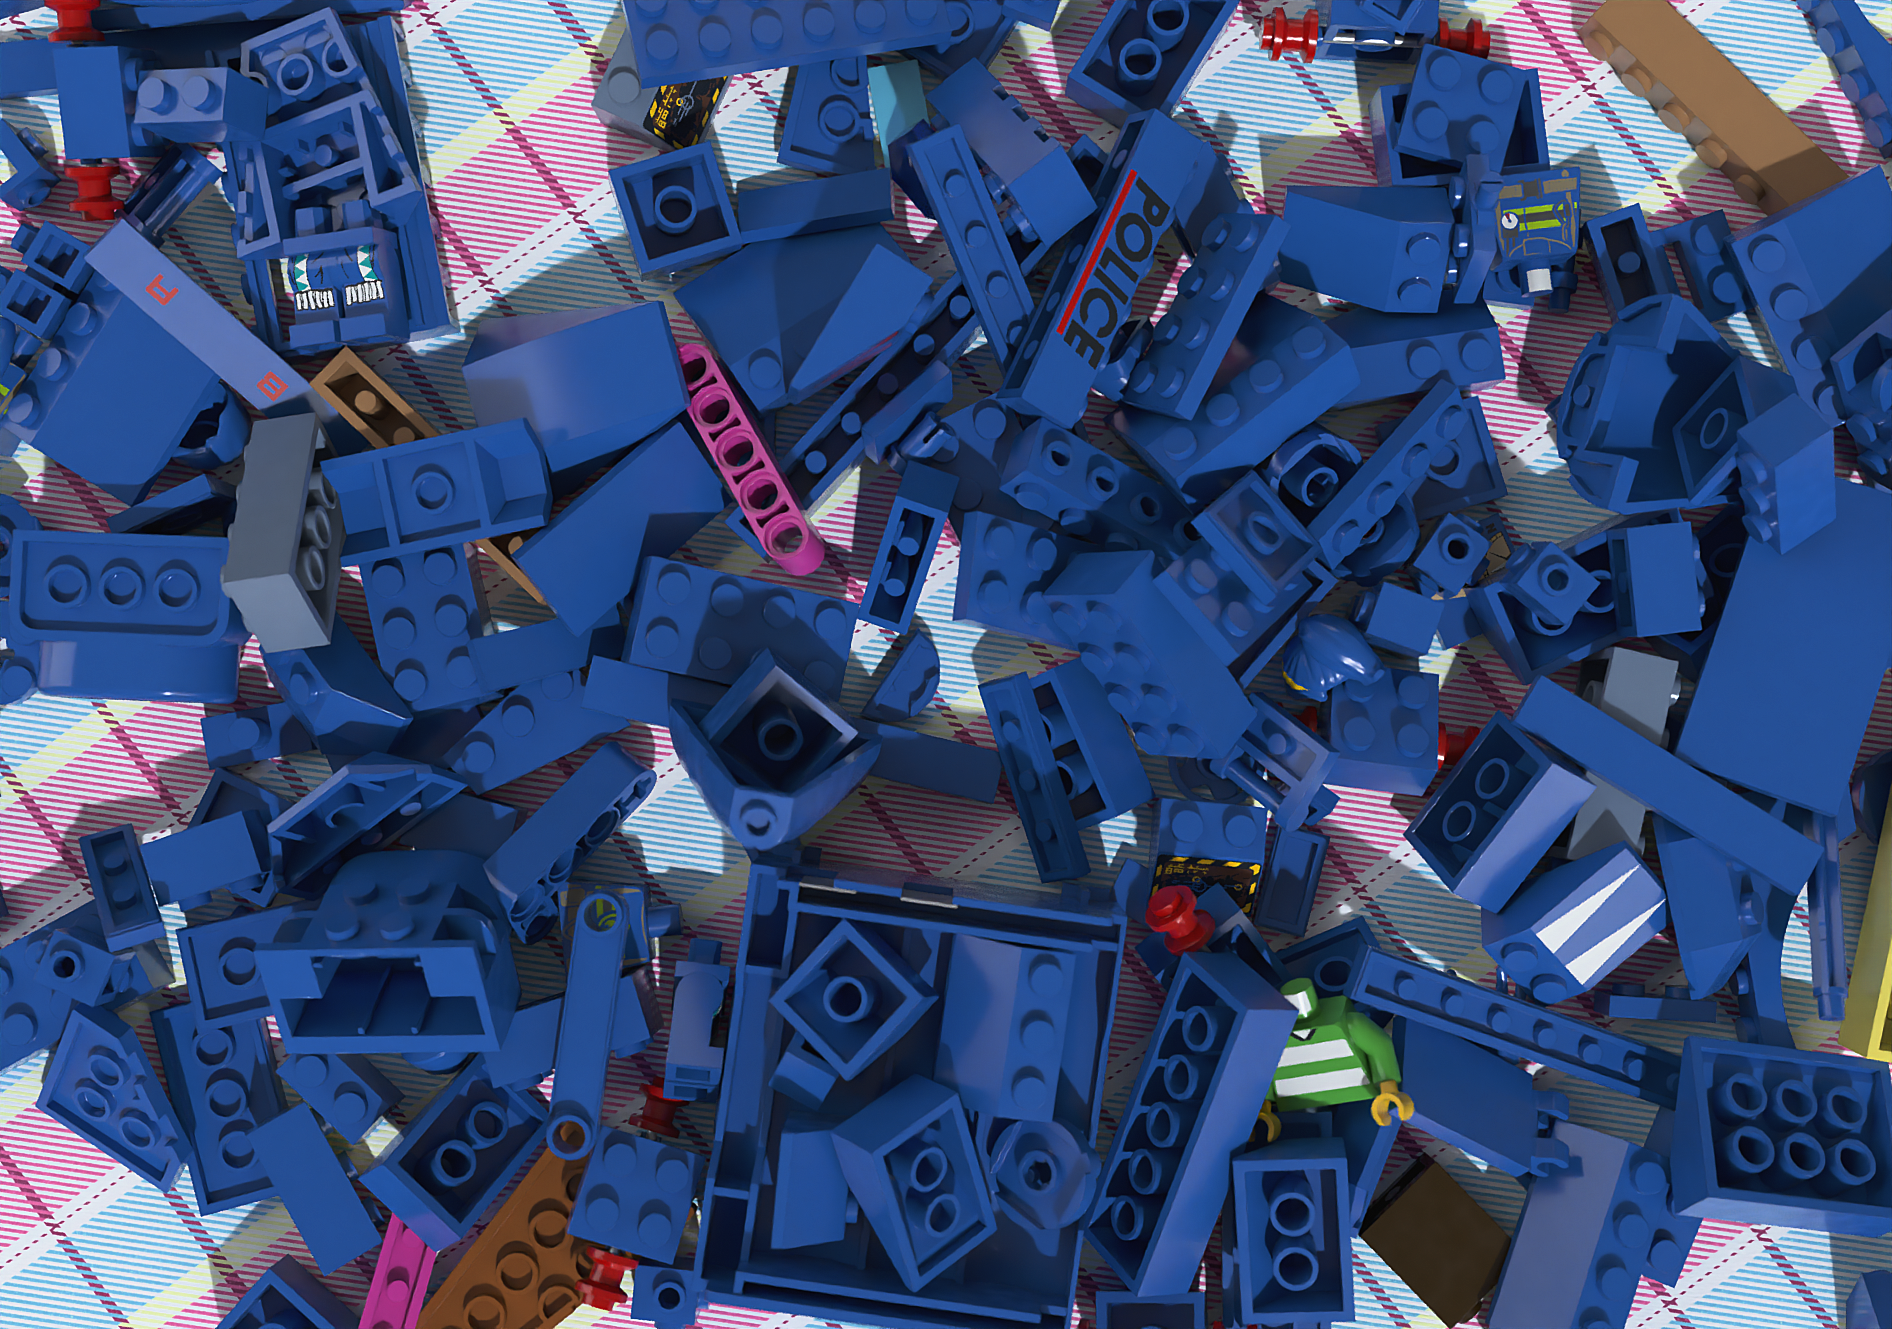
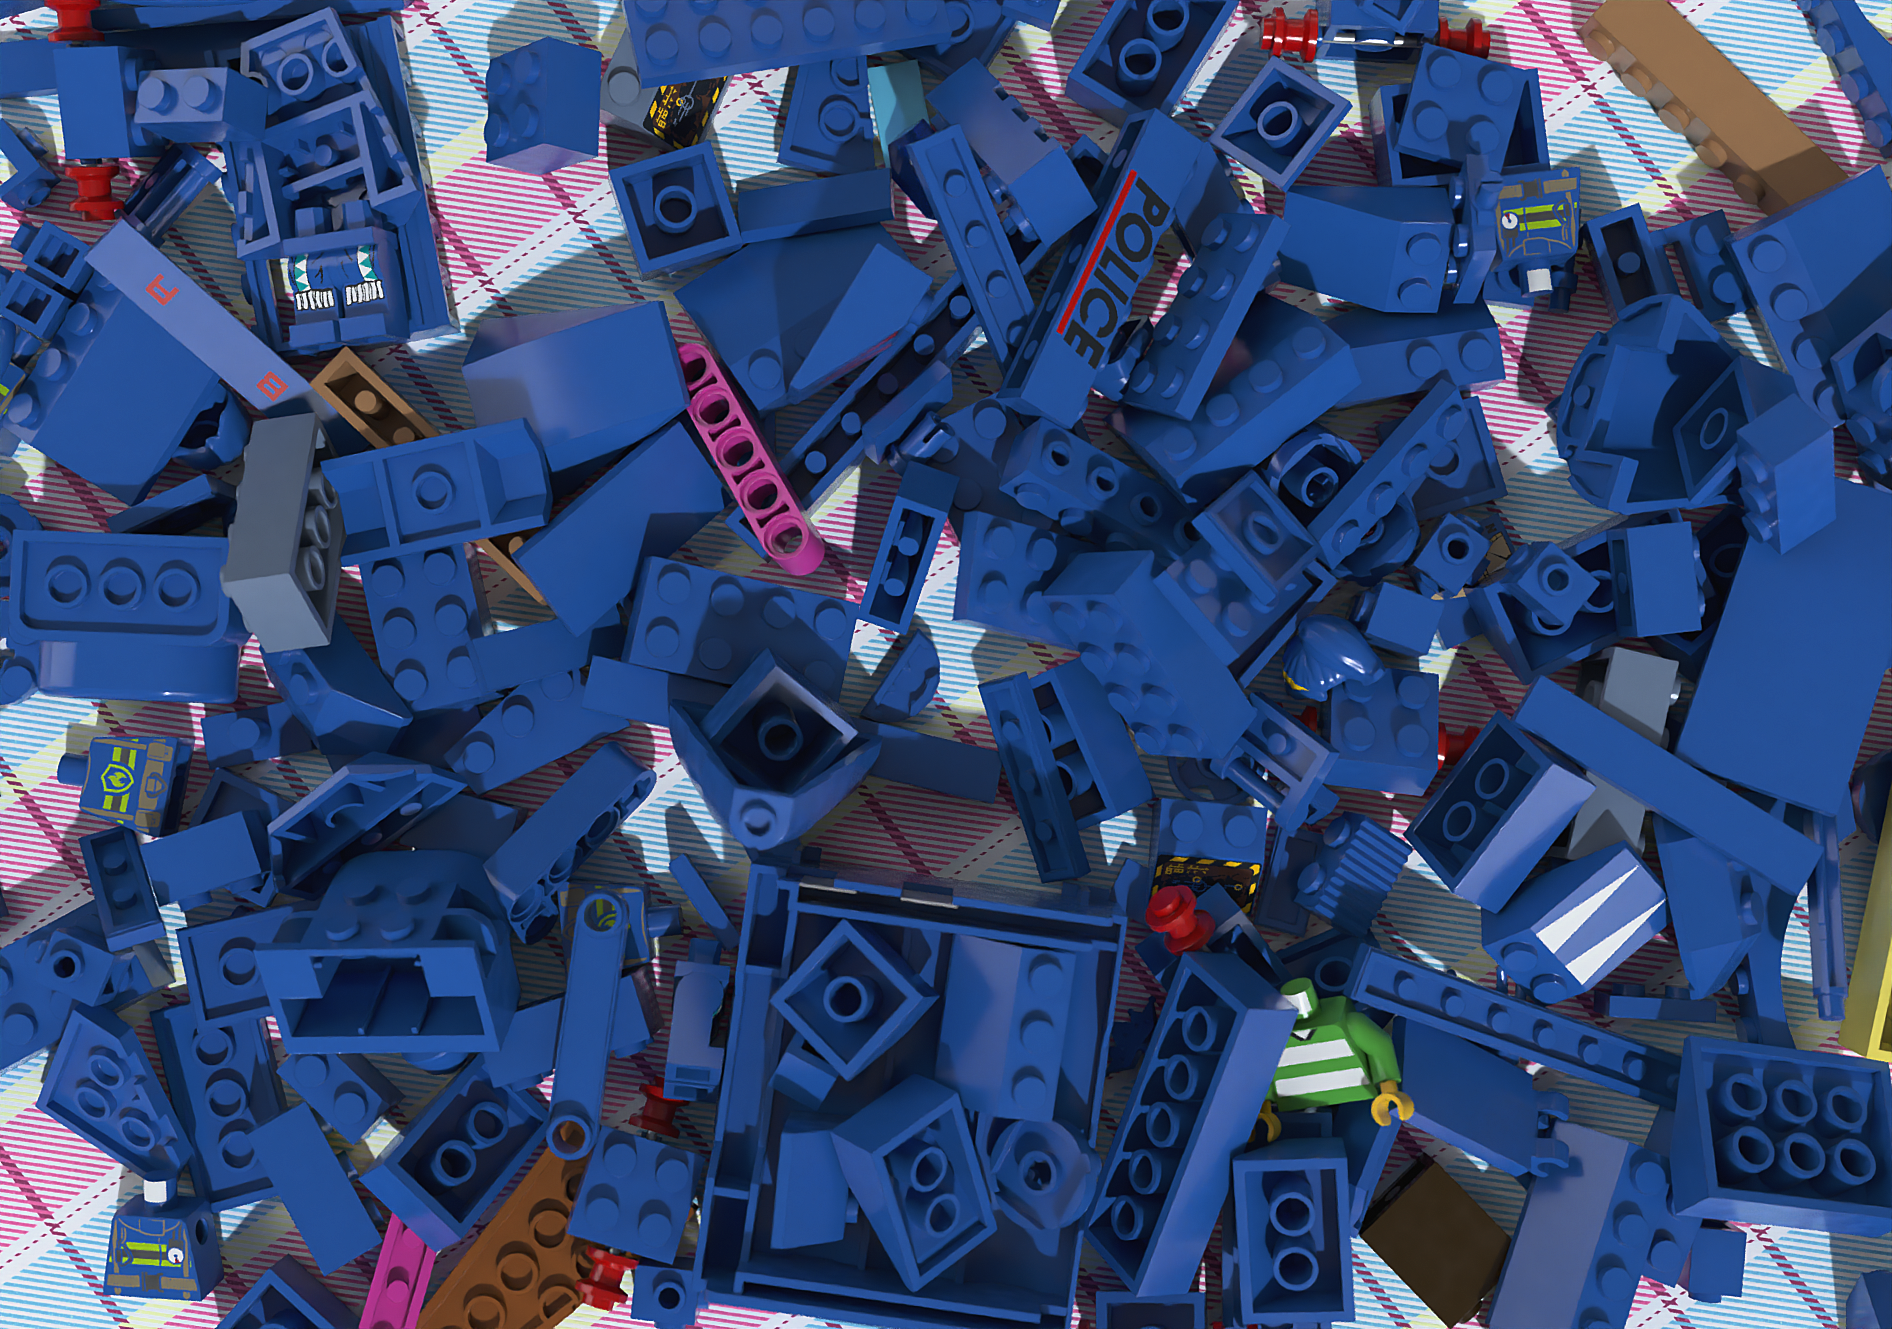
none -> blue torso [57,737,196,838]
none -> blue torso [103,1169,224,1302]
none -> blue brick [483,36,602,176]
none -> blue tile [668,853,741,952]
none -> blue piece [1105,996,1157,1077]
none -> blue slope [1207,55,1353,193]
none -> blue brick [1293,811,1413,939]
none -> blue brick [1677,1219,1747,1303]

